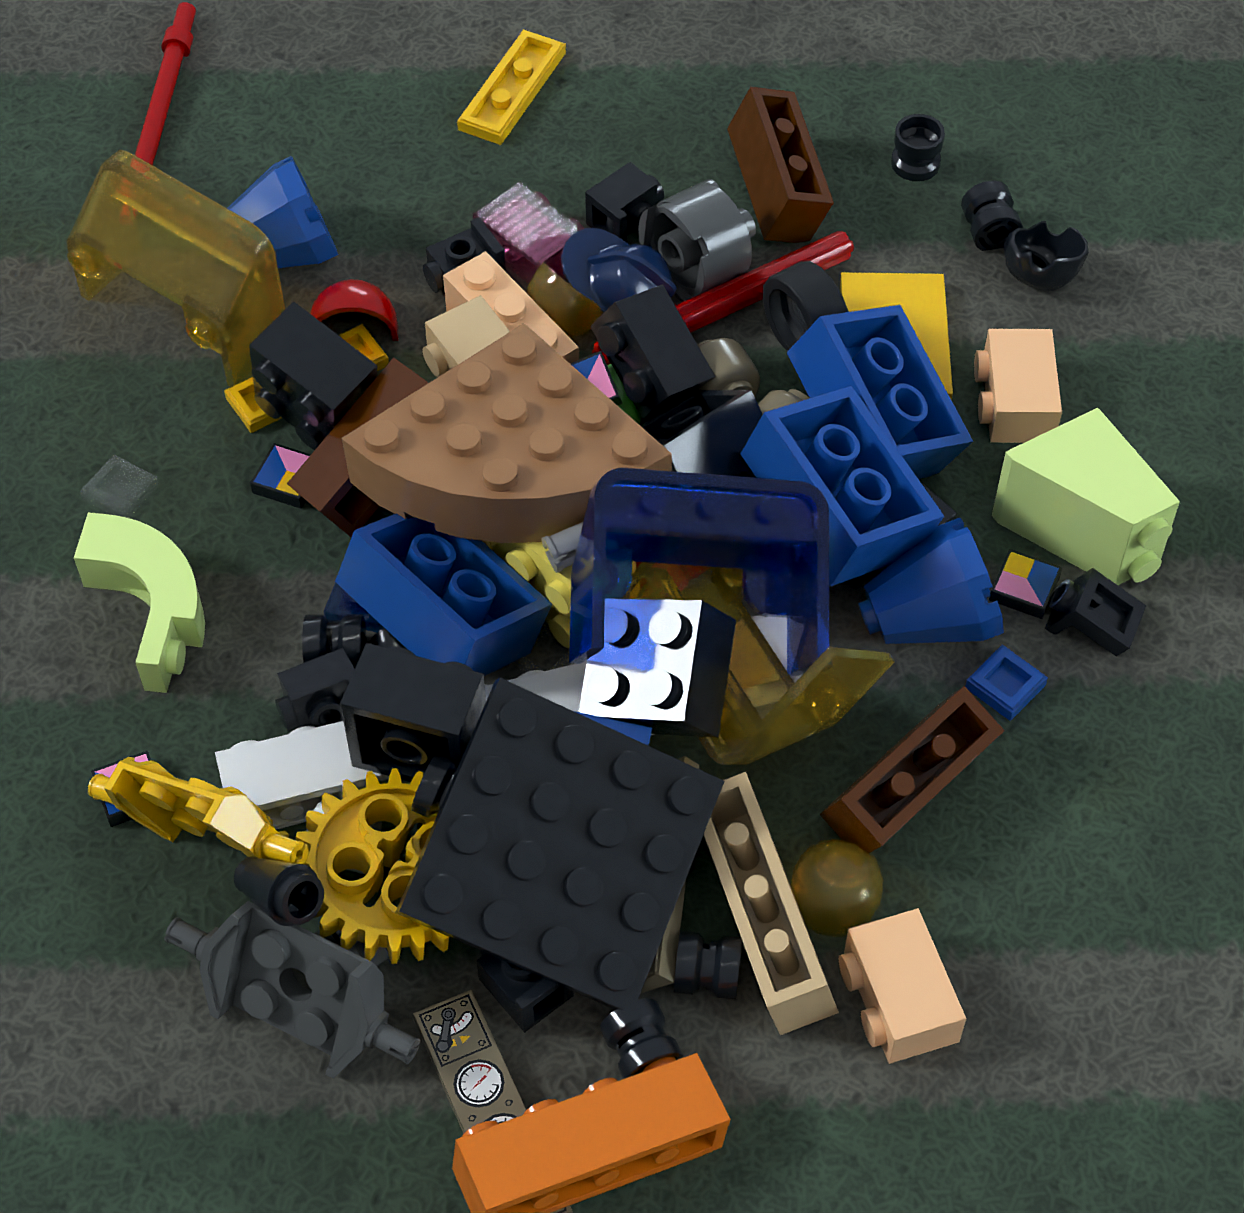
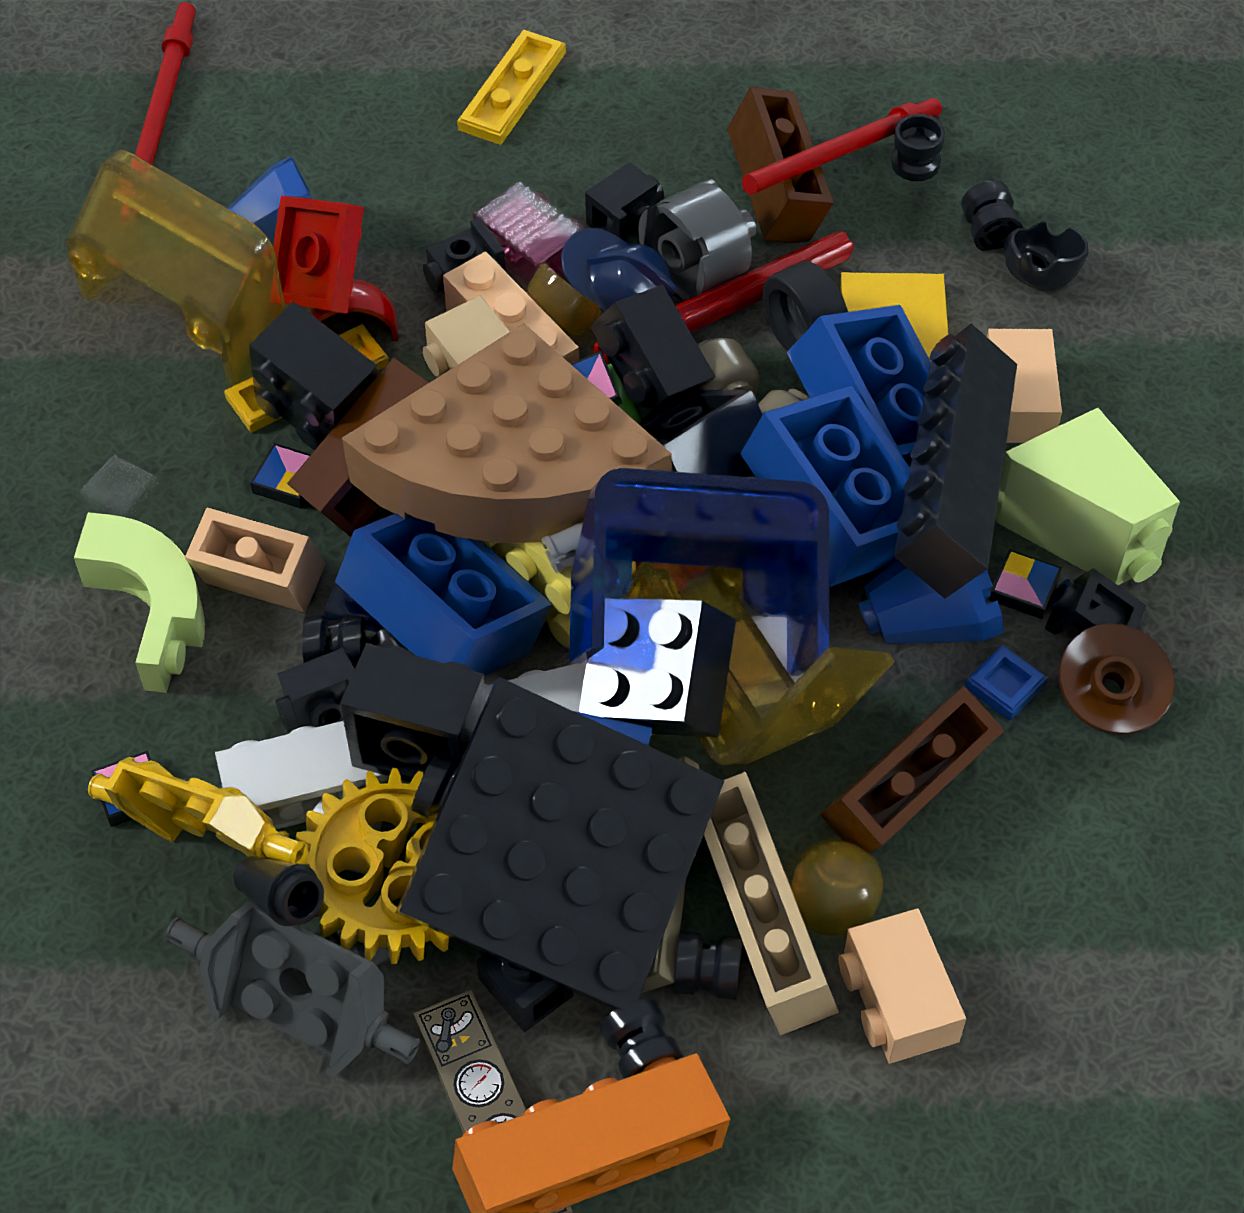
none -> light nougat brick [185,508,326,613]
none -> red plate [265,195,364,314]
none -> red bar [742,98,942,195]
none -> black brick [894,323,1017,599]
none -> reddish brown dish [1058,624,1175,735]

